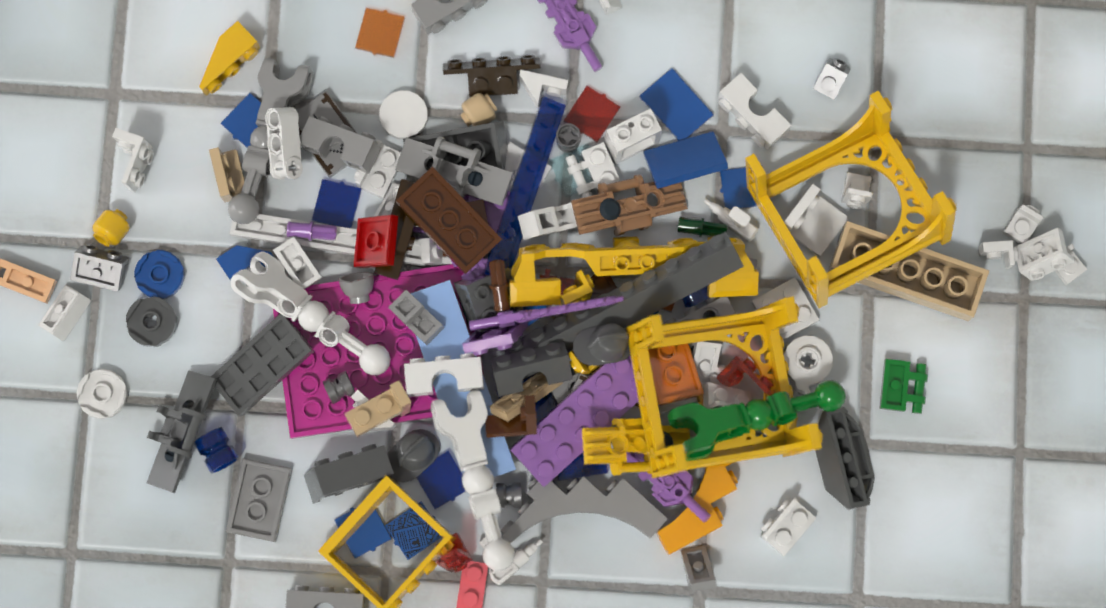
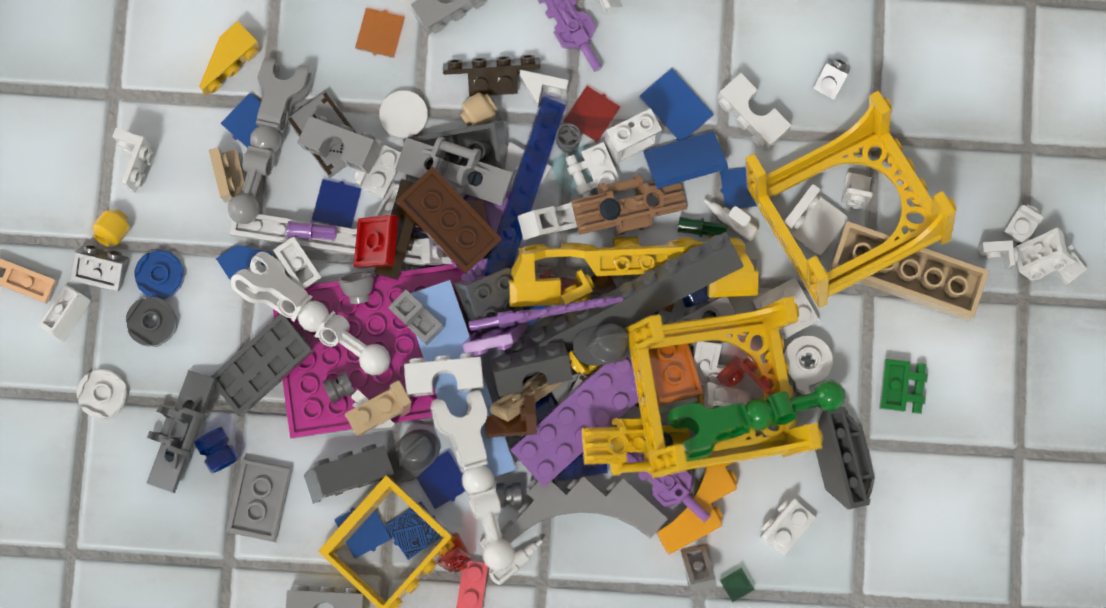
white piece [265,107,303,180] -> none
reddish brown axle [489,260,510,311] -> none
none -> clear green tile [719,568,754,602]

